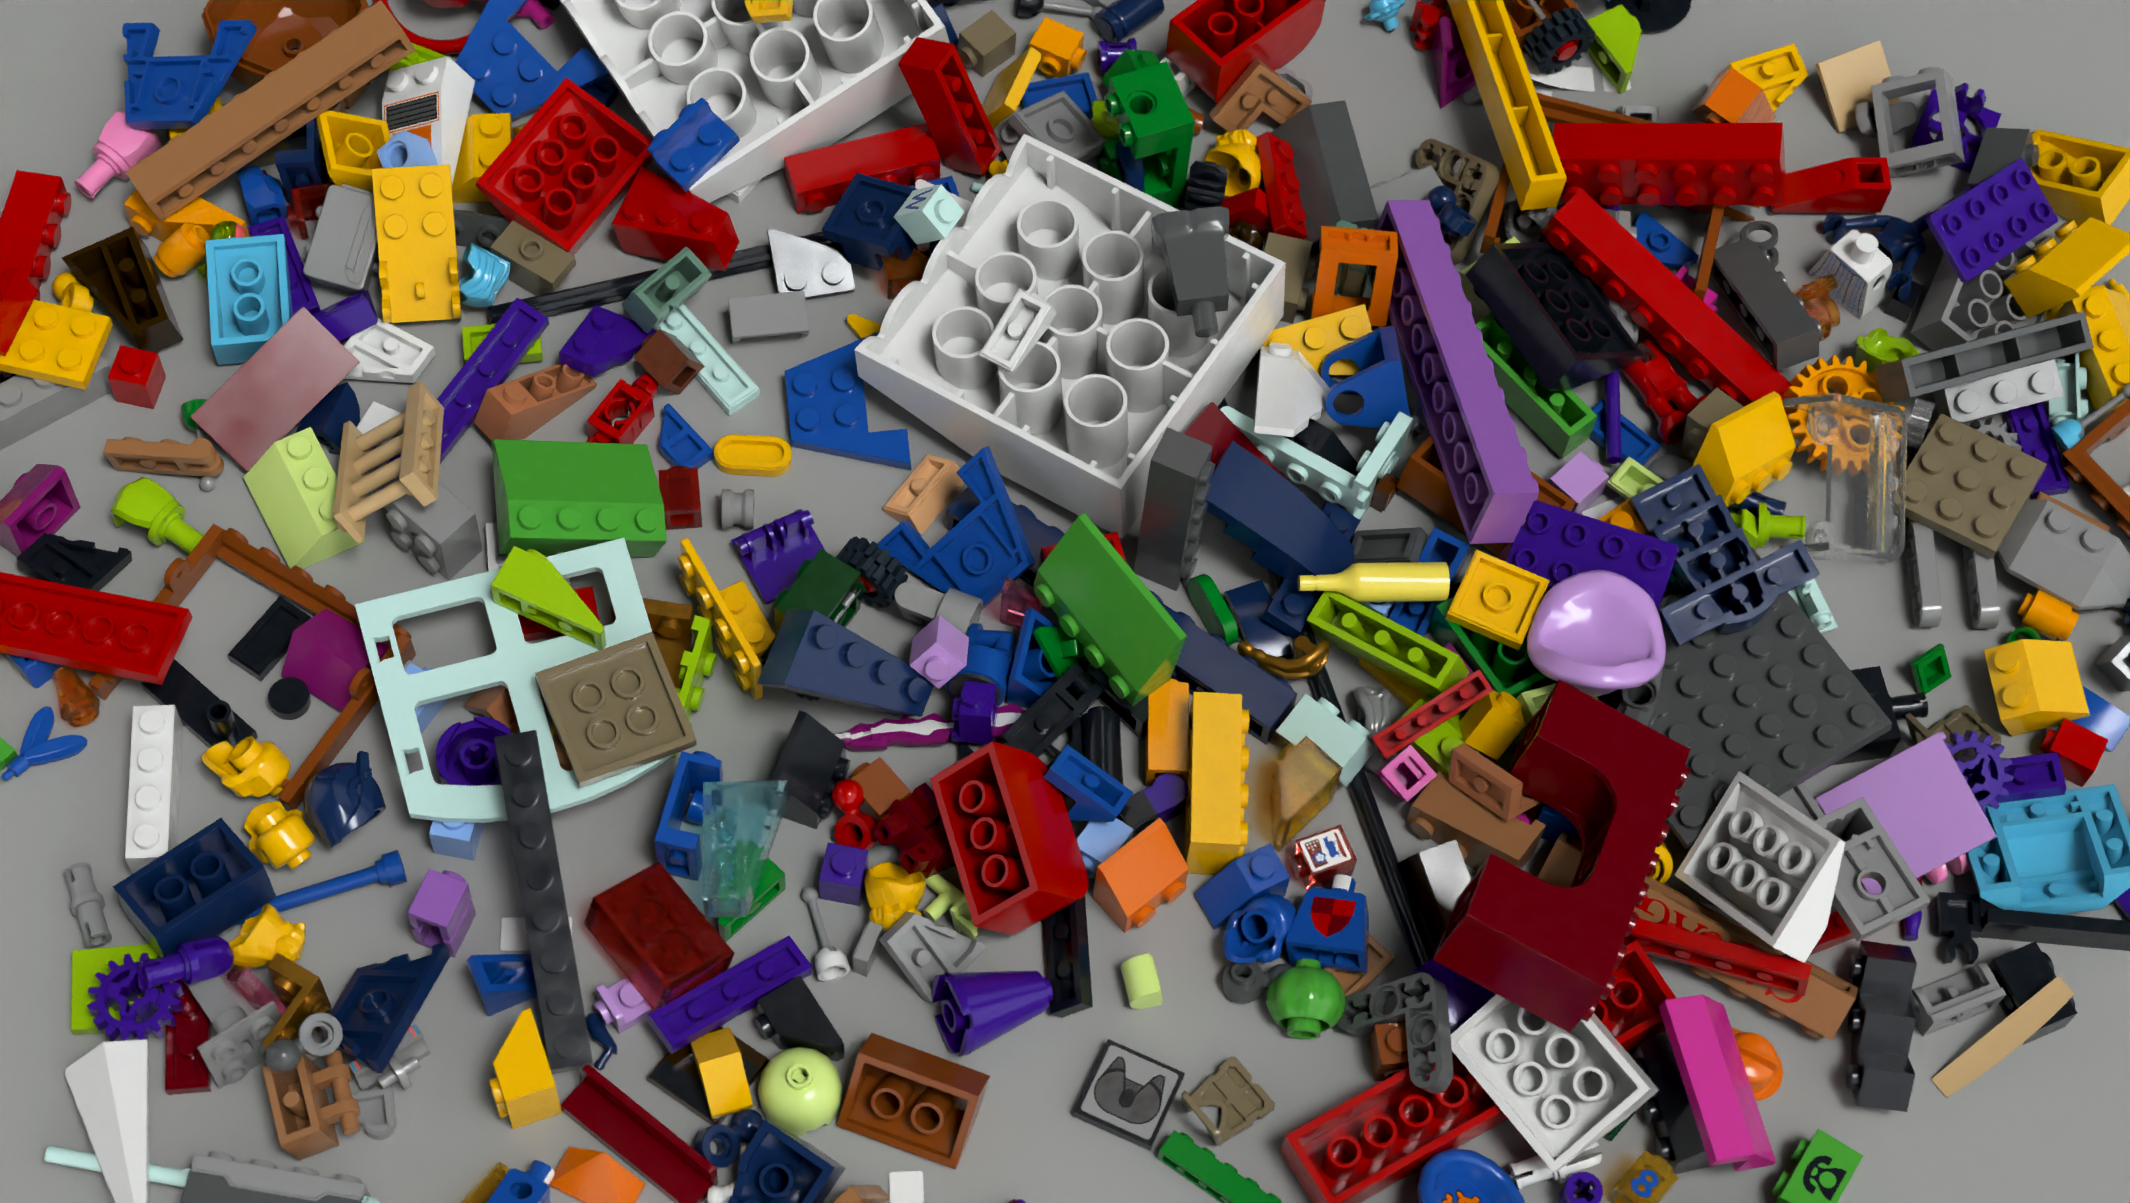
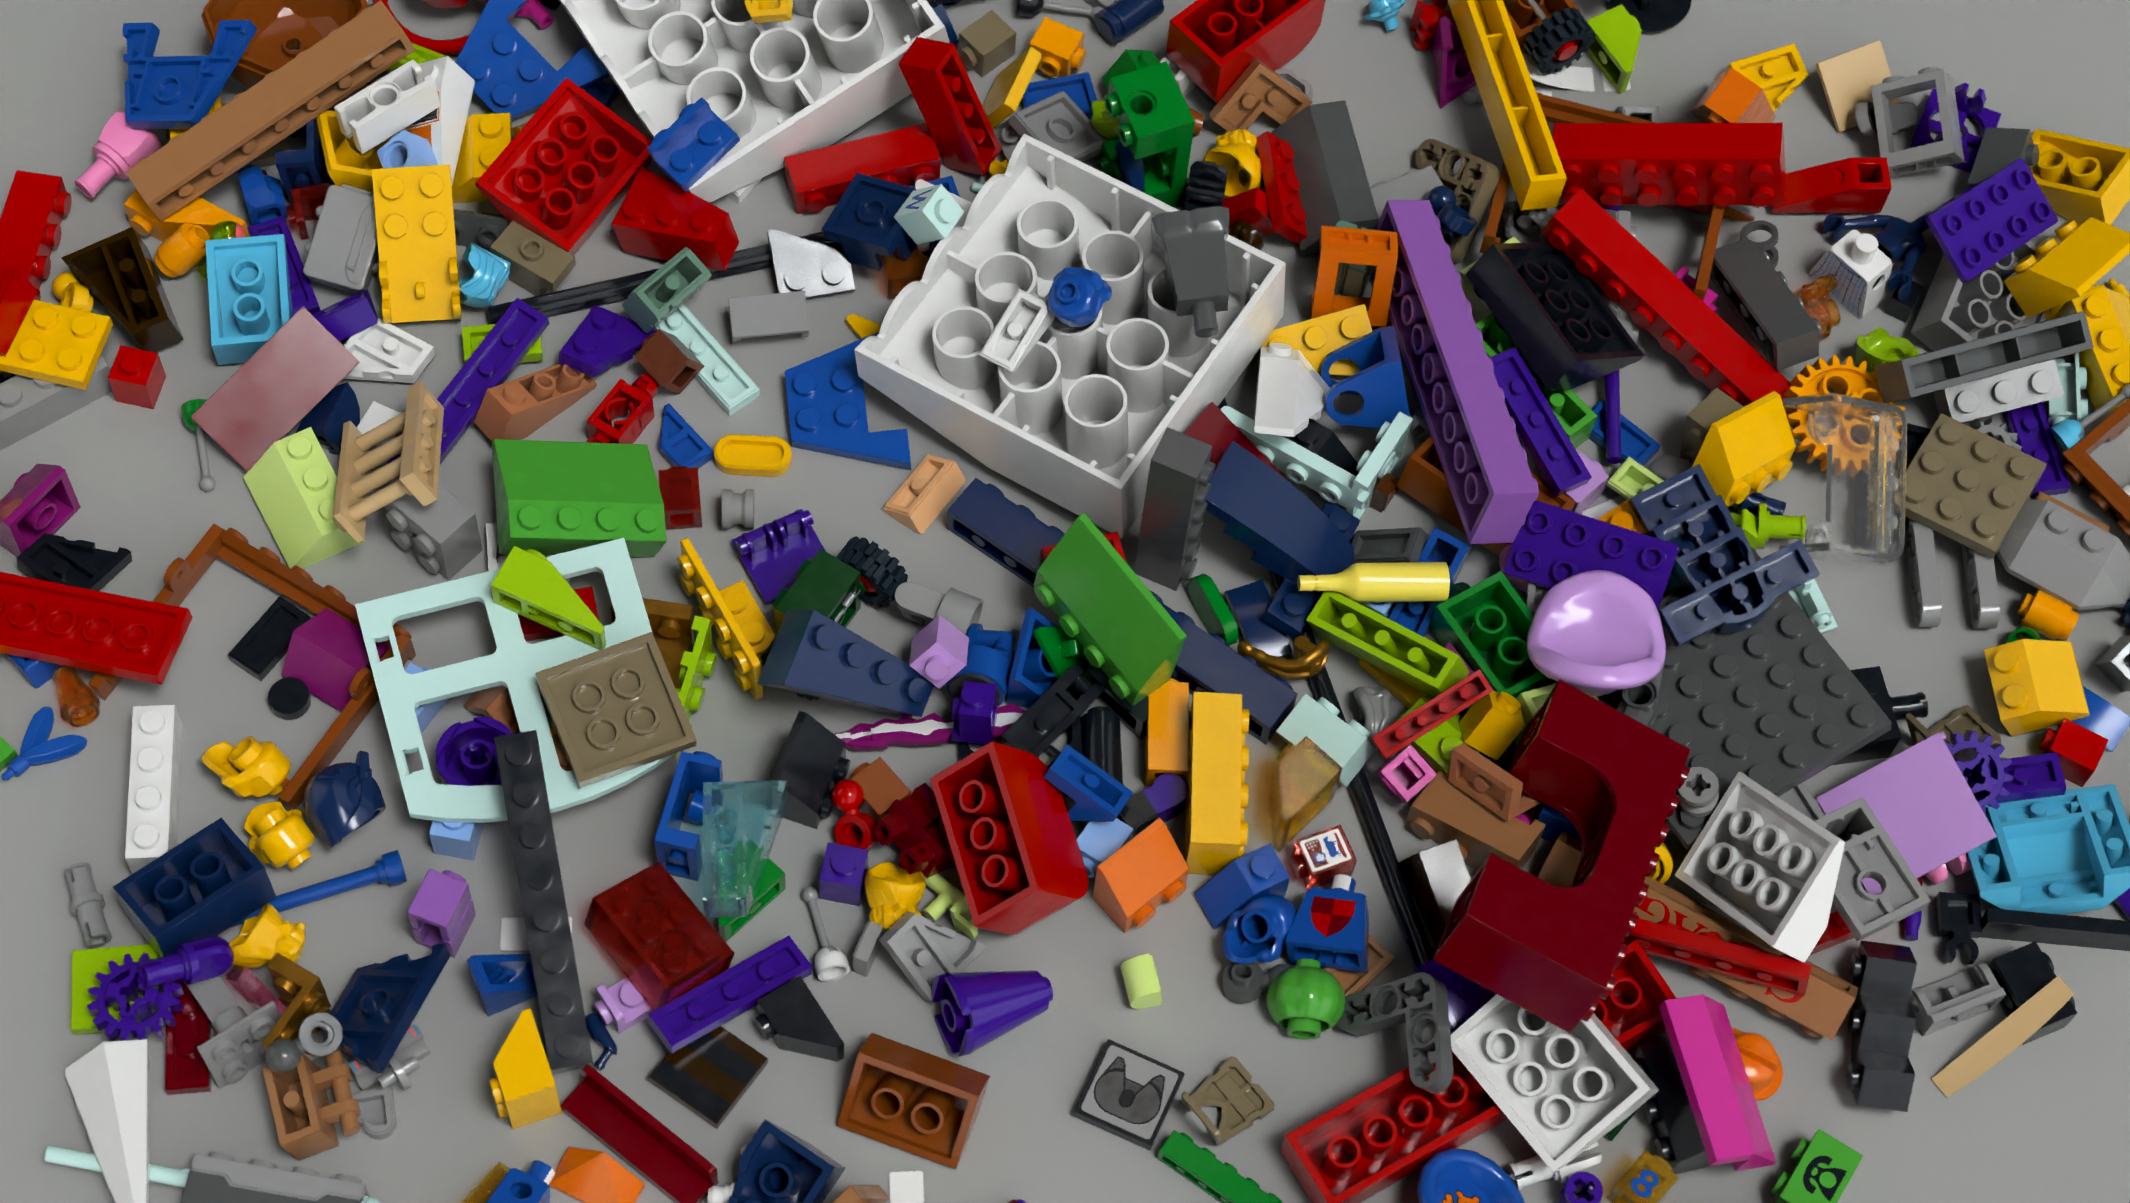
medium nougat plate [103,437,224,477] -> none
lime piece [110,477,204,554] -> none
black piece [141,659,258,748] -> none
yellow slope [690,1027,753,1119] -> none
dark blue plate [694,1109,764,1169] -> none
yellowish green cylinder [758,1047,843,1135] -> none
blue wing [878,446,1035,610] -> none
clear pink tile [999,577,1043,629] -> none
black plate [1044,895,1093,1018] -> none
dark purple bush [1097,38,1137,73] -> none
dark tan brick [1264,232,1317,324] -> none
dark orange brick [1368,1022,1409,1081] -> none
yellow tile [1445,549,1550,650] -> none
red piece [1621,340,1708,444] -> none
blue plate [1634,210,1699,269] -> none
clear beam [1902,398,1935,449] -> none
green slope [1910,643,1952,694] -> none
none -> white piece [334,59,441,154]
none -> blue head [1048,267,1112,327]
none -> dark purple plate [1490,348,1592,497]
none -> light grey wheel [1678,766,1719,817]

